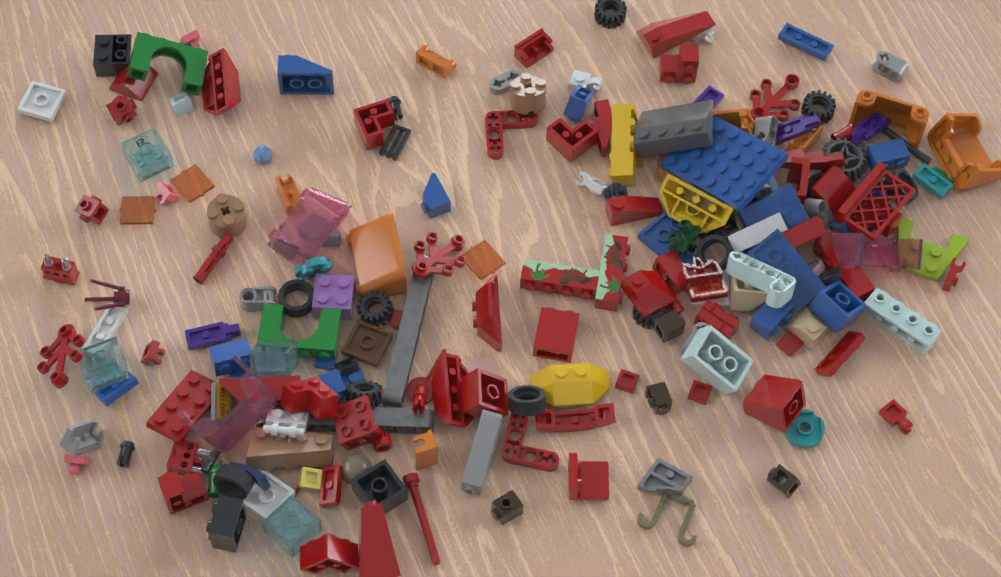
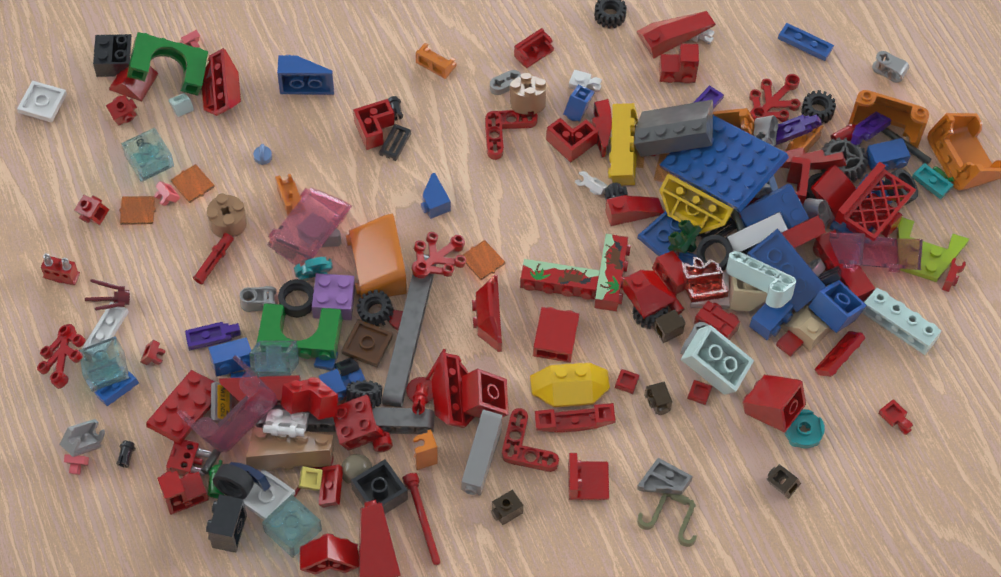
black tyre [508,385,545,416] -> none

